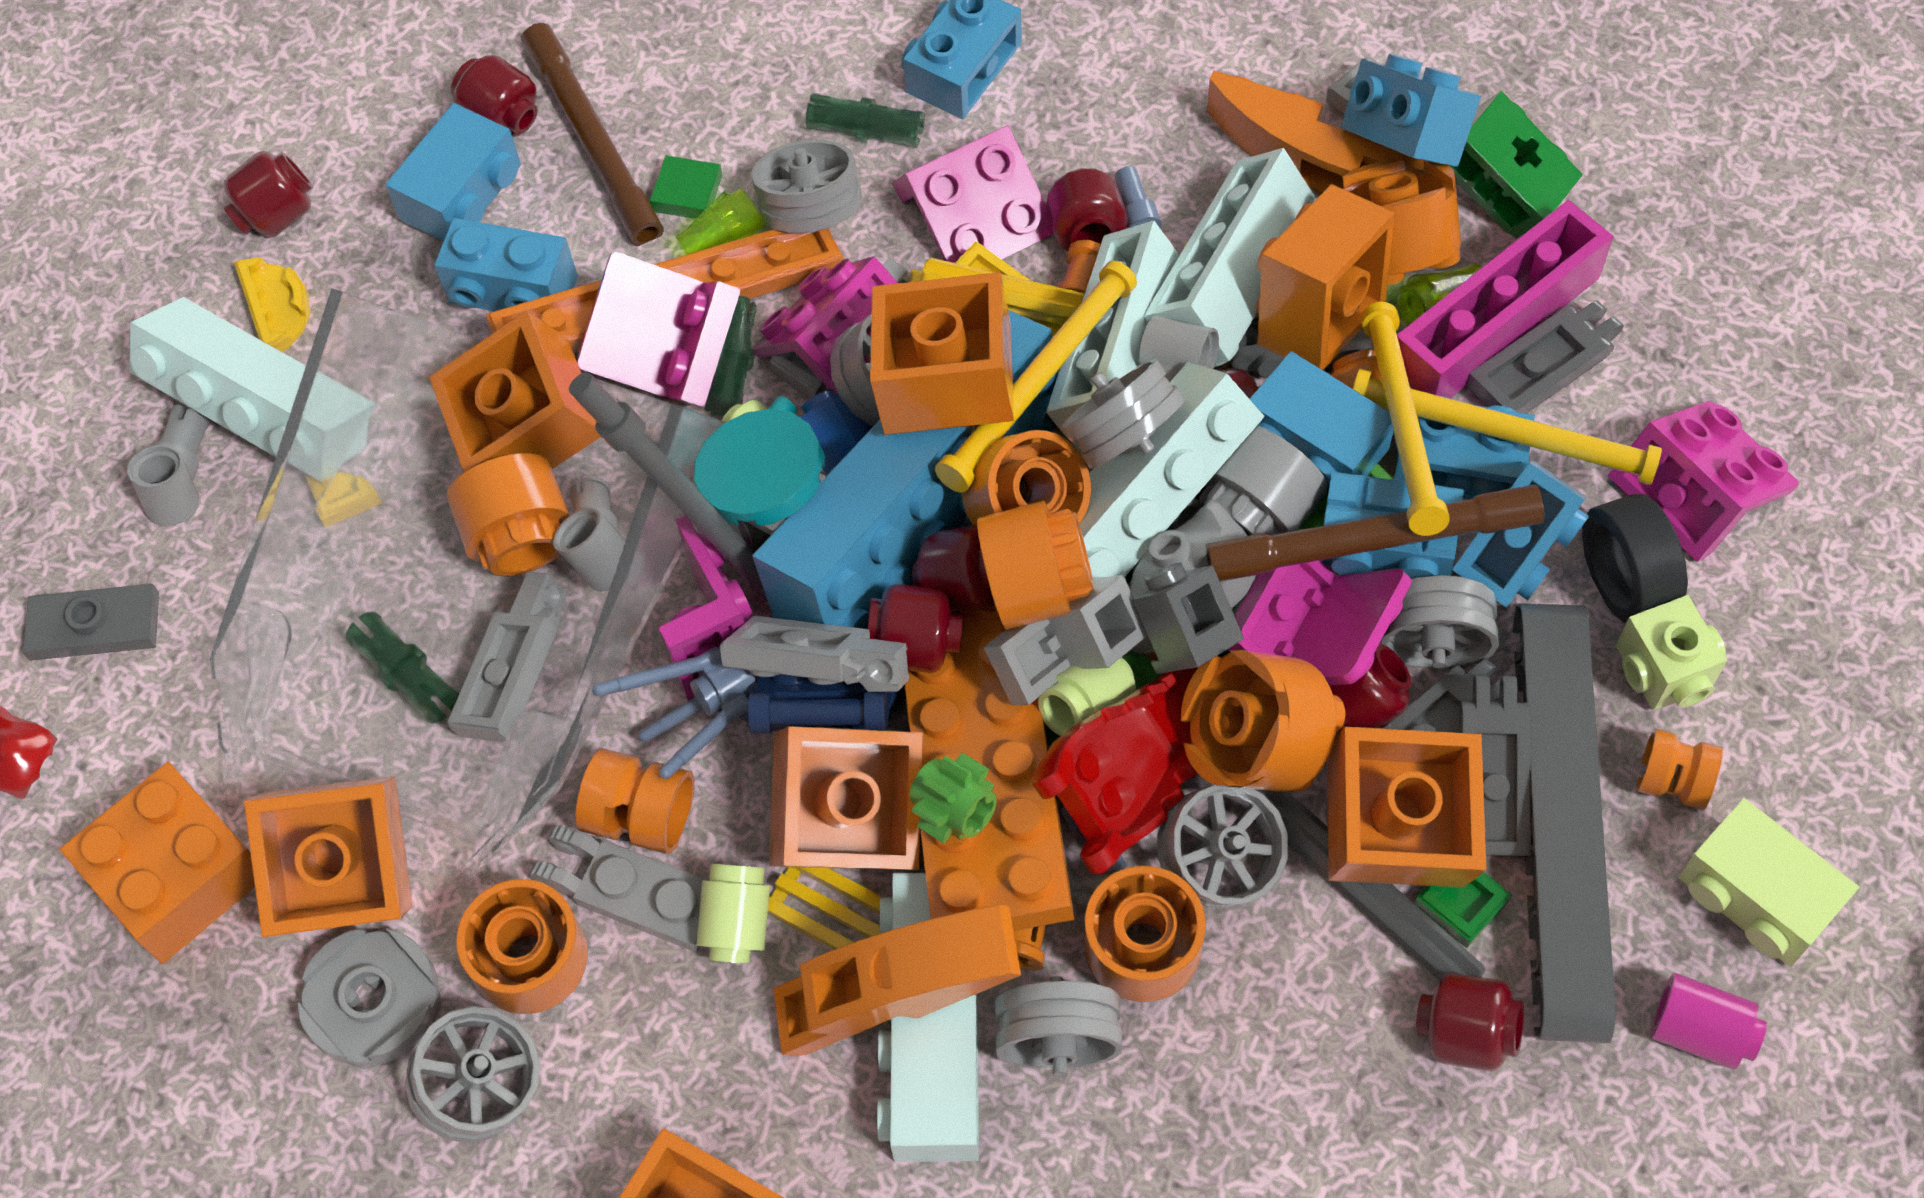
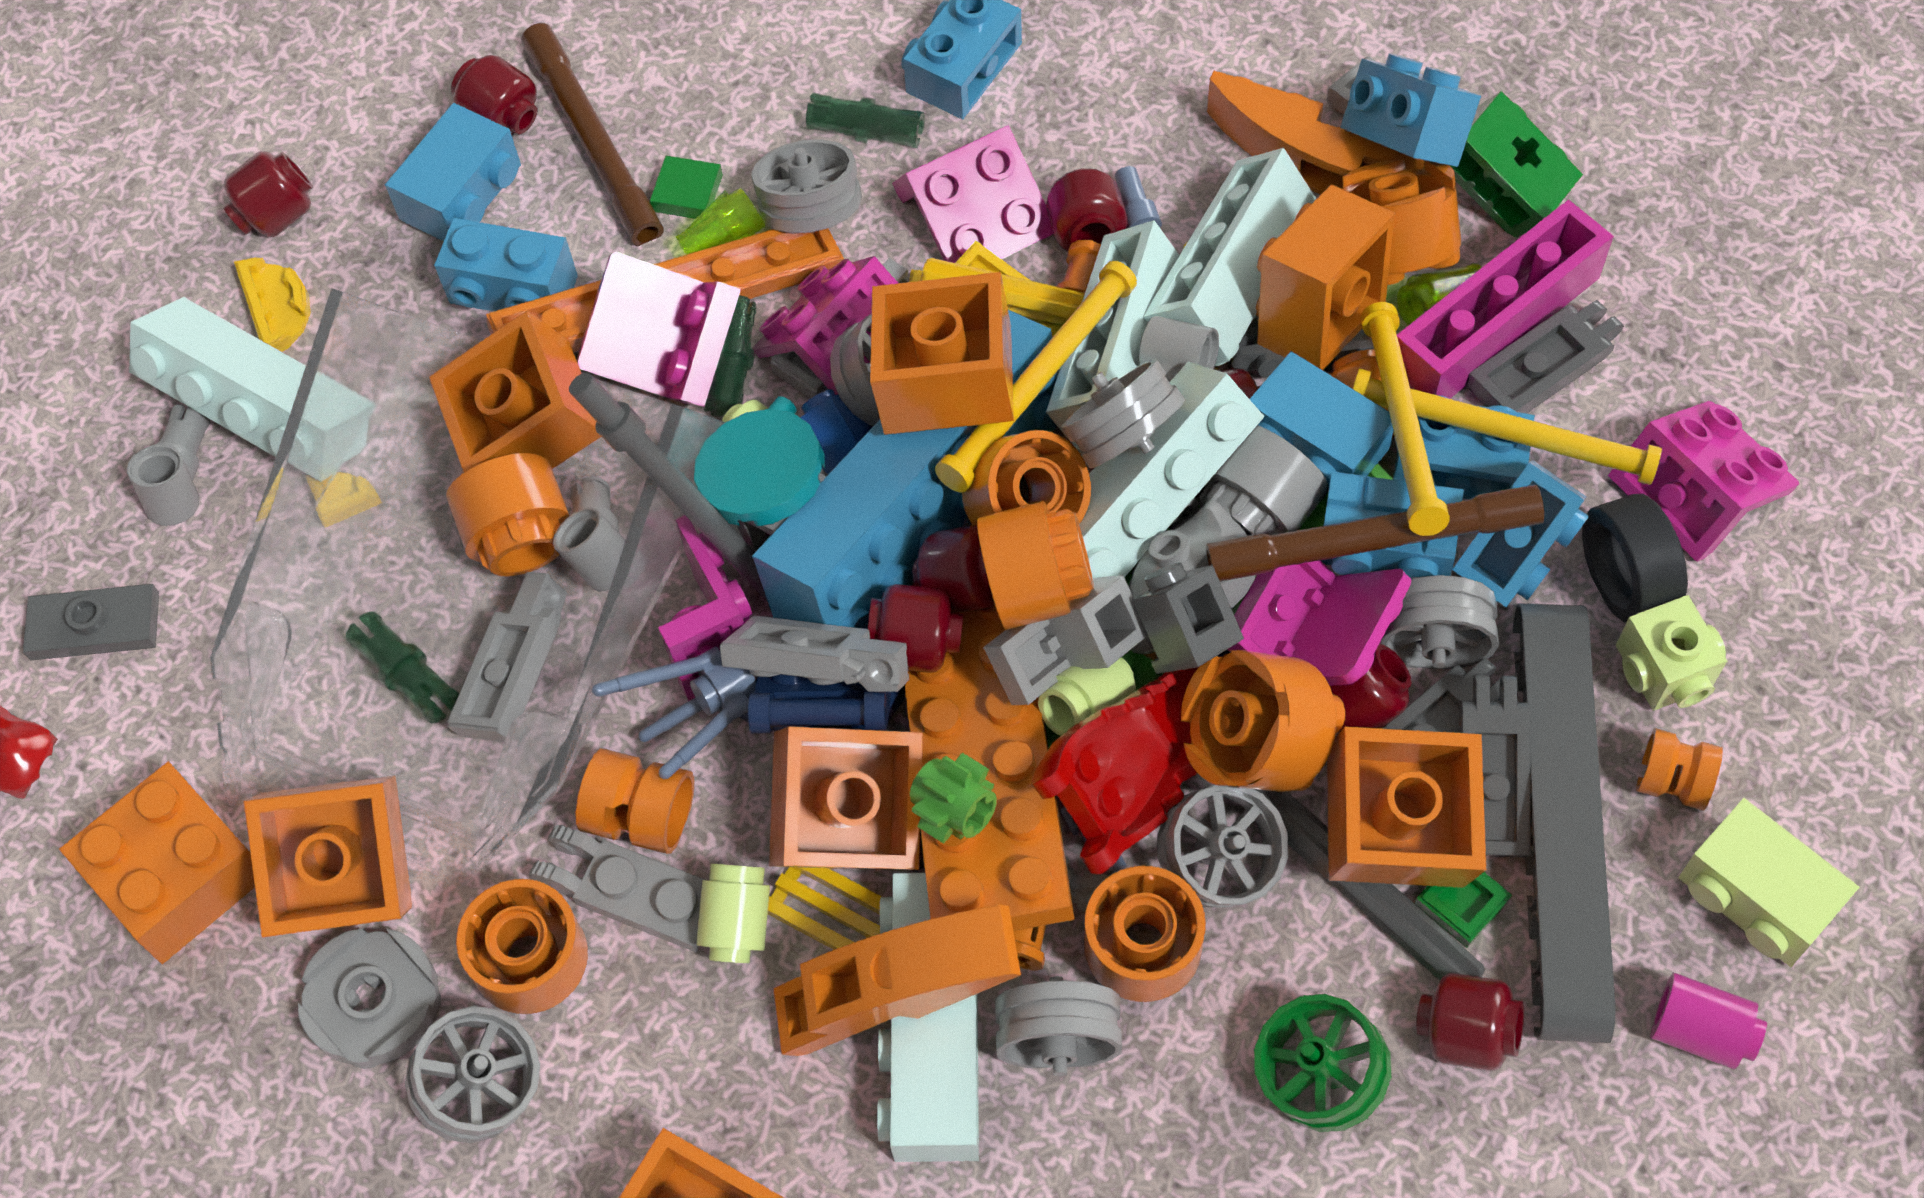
none -> green wheel [1254,994,1392,1132]

